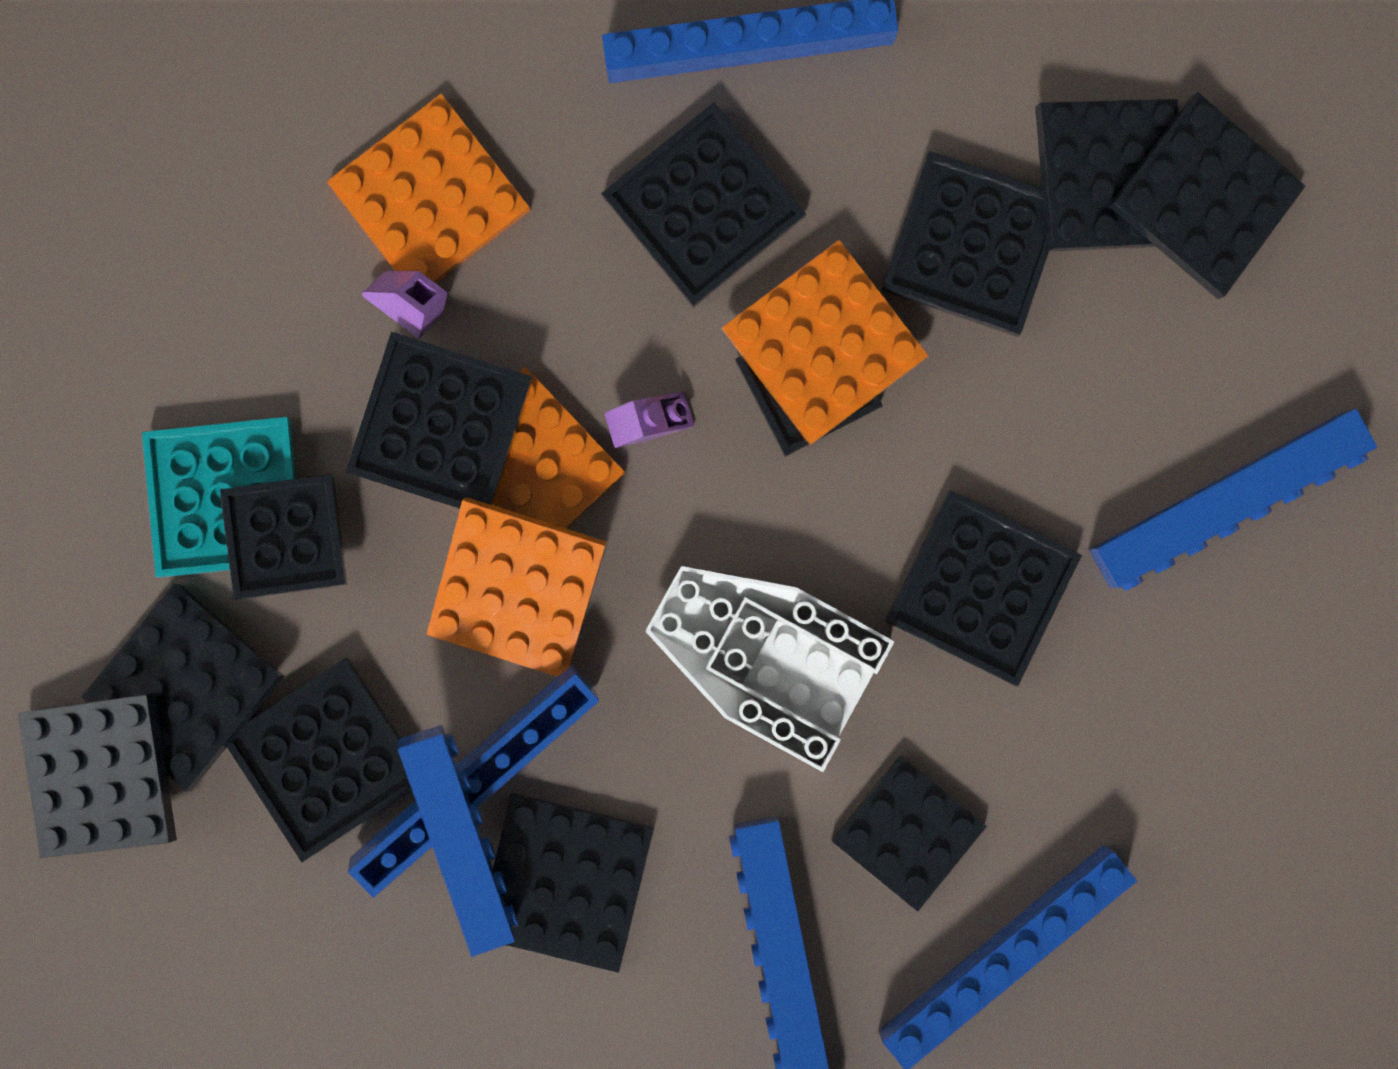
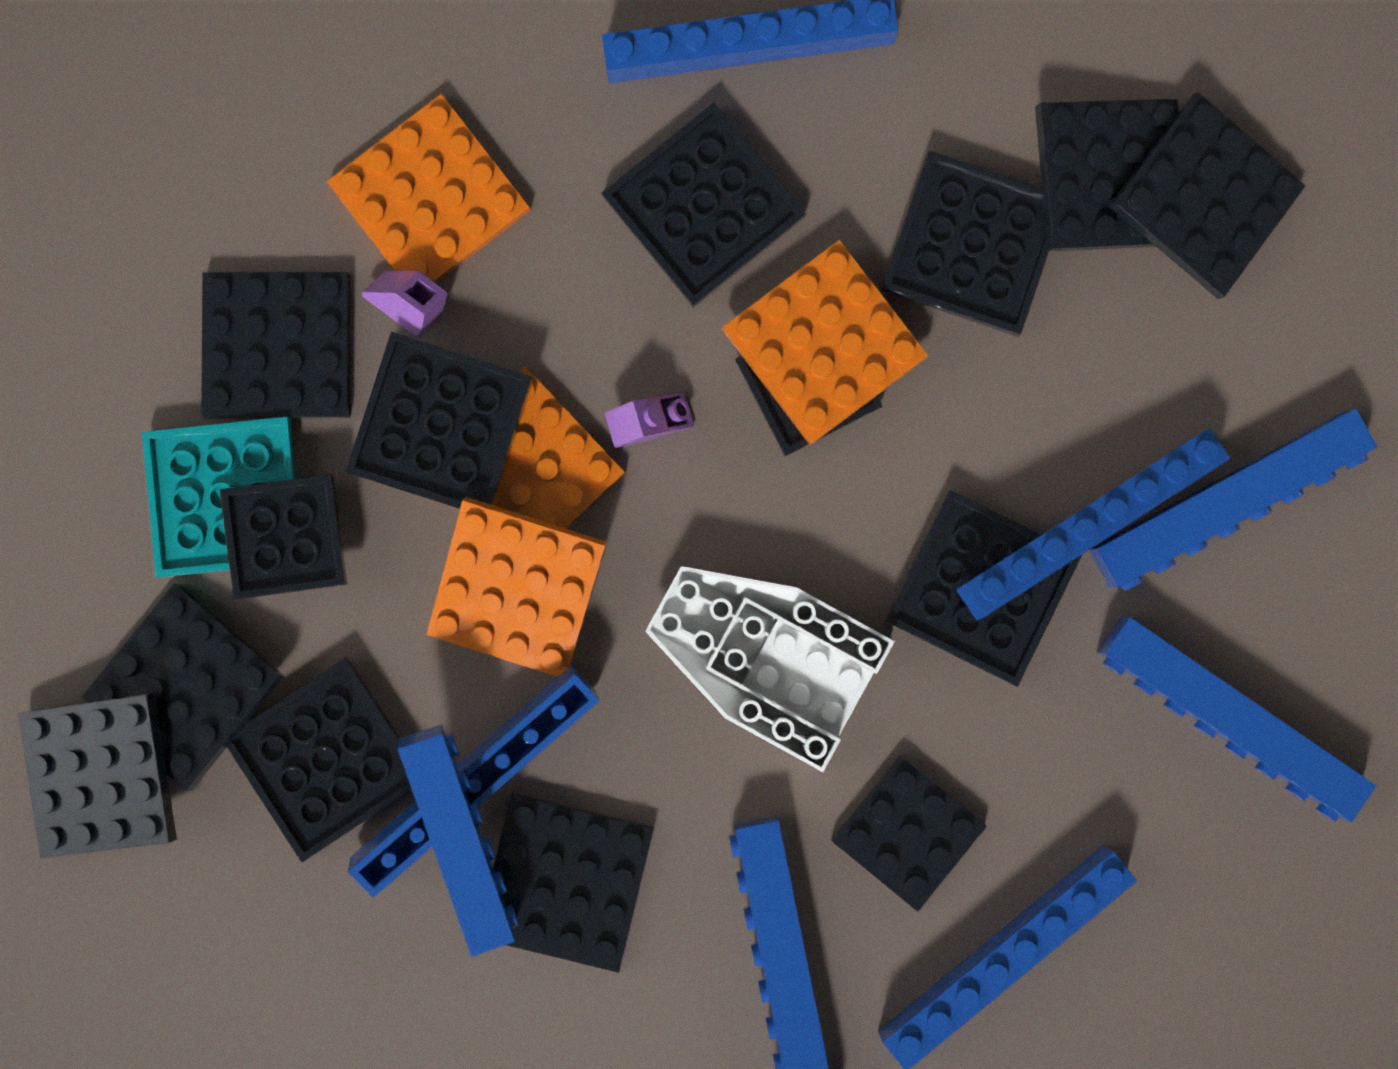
none -> black plate [201,272,351,419]
none -> blue brick [957,428,1231,621]
none -> blue brick [1097,616,1376,823]

